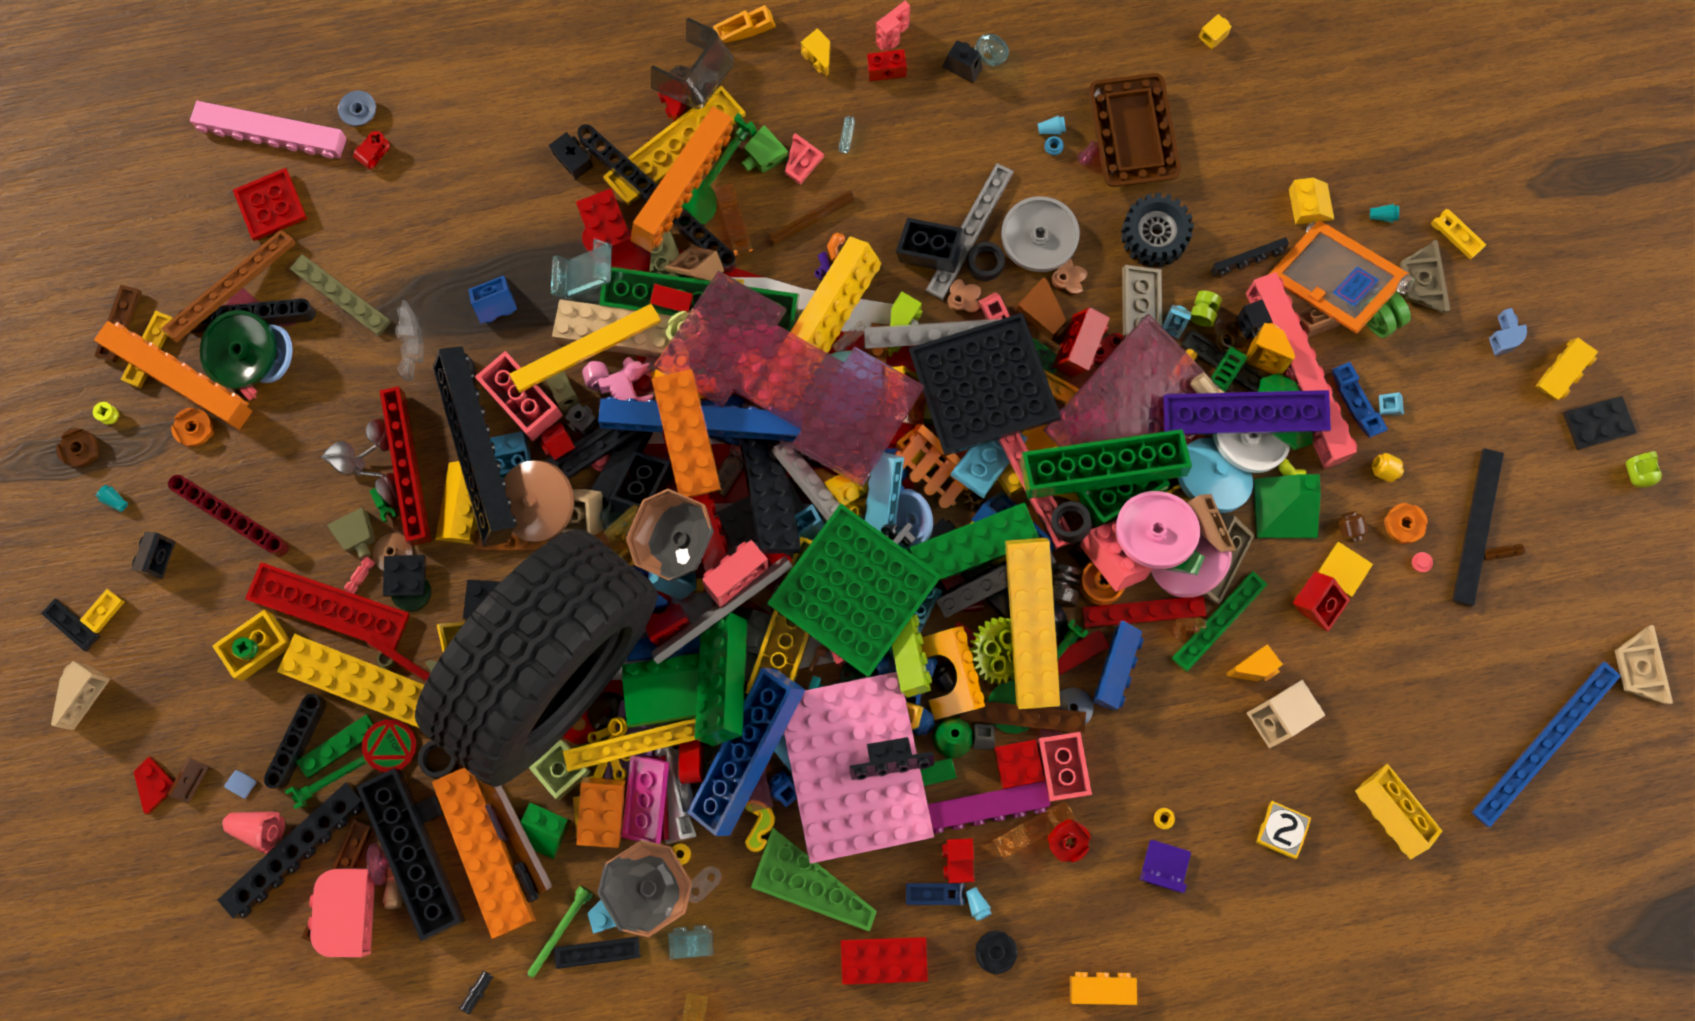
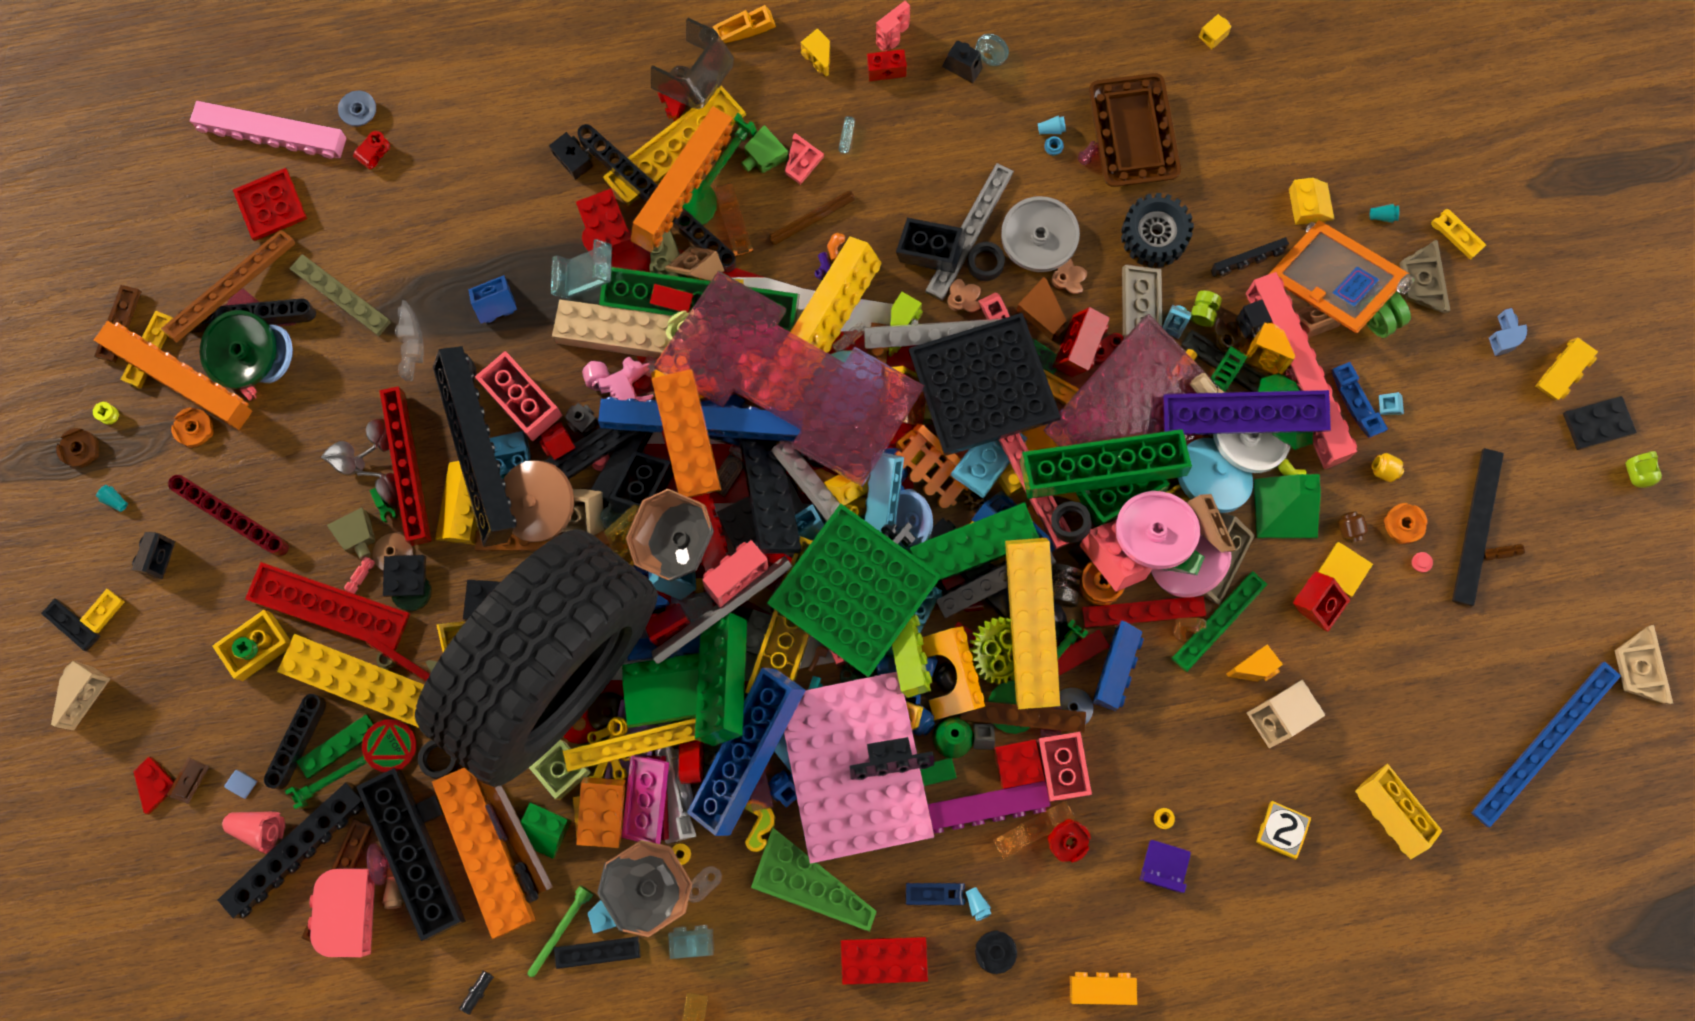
yellow tile [509,304,661,393] -> none
olive torso [546,371,581,416] -> none
red brick [942,838,975,883] -> none

